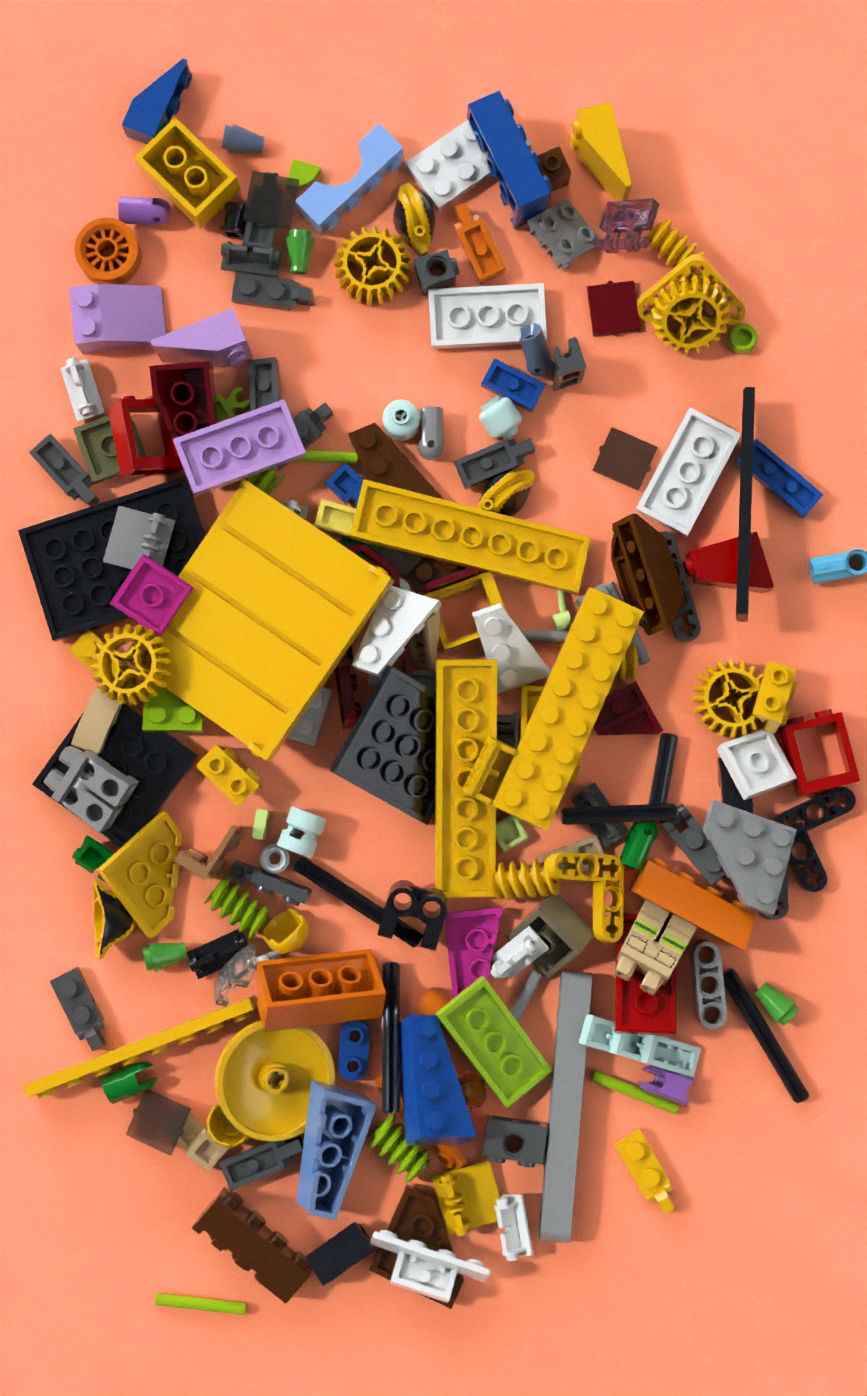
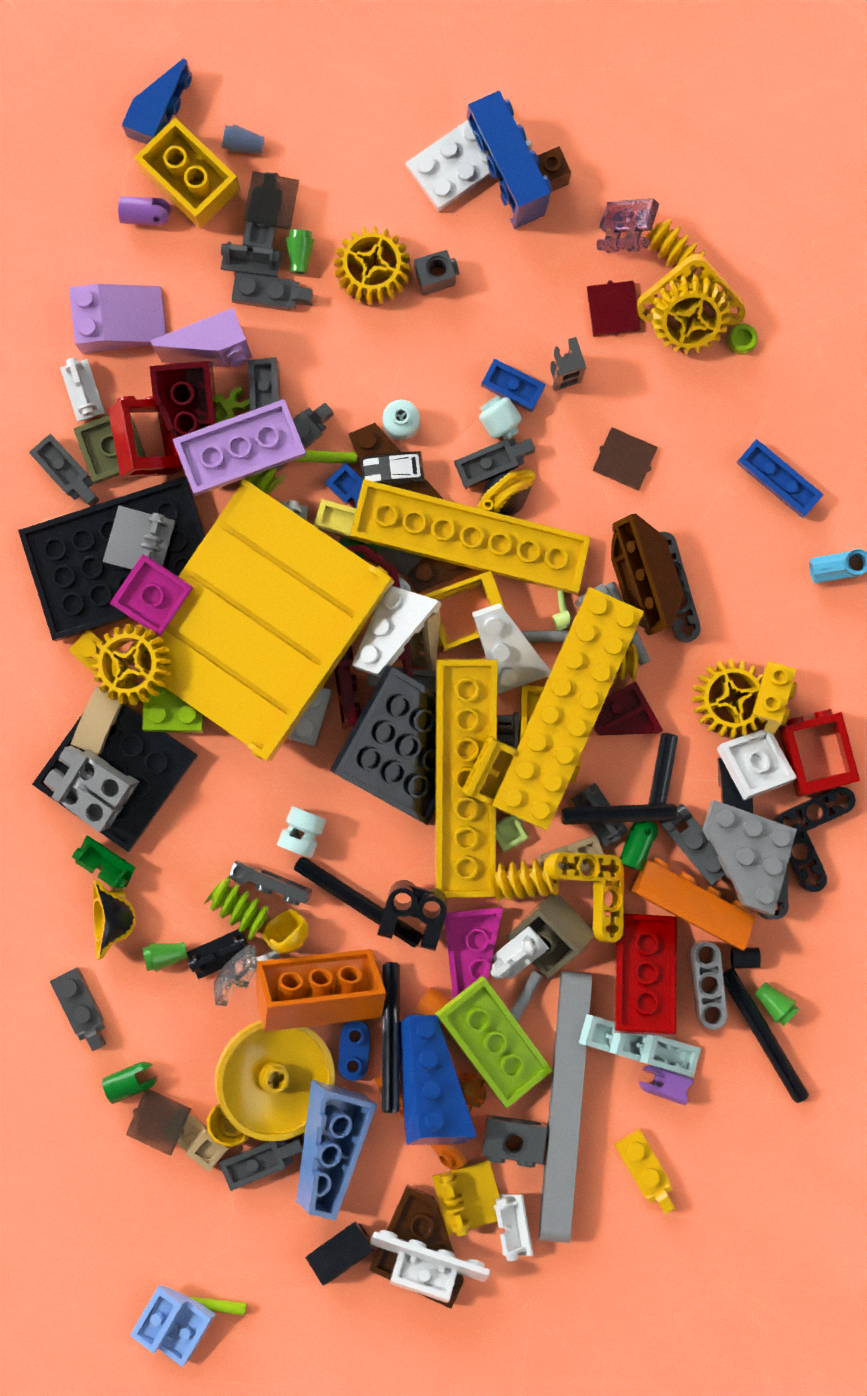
yellow plate [23,996,257,1099] -> none
orange wheel [74,218,142,285] -> none
yellow plate [97,811,183,938] -> none
medium nougat bracket [173,825,243,880] -> none
reddish brown wedge [192,1187,312,1304] -> none
yellow bracket [197,744,263,806] -> none
black bush [219,202,249,239] -> none
yellowish green tile [252,809,271,840] -> none
white plate [260,844,290,874] -> none
lime tile [286,159,321,191] -> none
light blue arch [295,123,404,235] -> none
lime piece [367,1114,431,1183] -> none
yellow hat [393,183,436,256] -> none
light grey piece [418,406,444,460] -> none
dark red piece [424,566,479,594] -> none
white plate [428,283,547,349] -> none
orange hinge [454,202,506,284] -> none
sand blue piece [519,323,551,377] -> none
light grey hinge [527,198,602,271] -> none
yellow slope [569,102,632,208] -> none
lime bar [591,1070,679,1115] -> none
tan hips [614,899,697,995] -> none
white plate [635,407,741,537] -> none
red slope [683,531,774,593] -> none
black tile [736,387,755,622] -> none
none -> light blue slope [130,1285,216,1367]
none -> slope [360,451,425,486]
none -> black hinge [730,947,761,969]

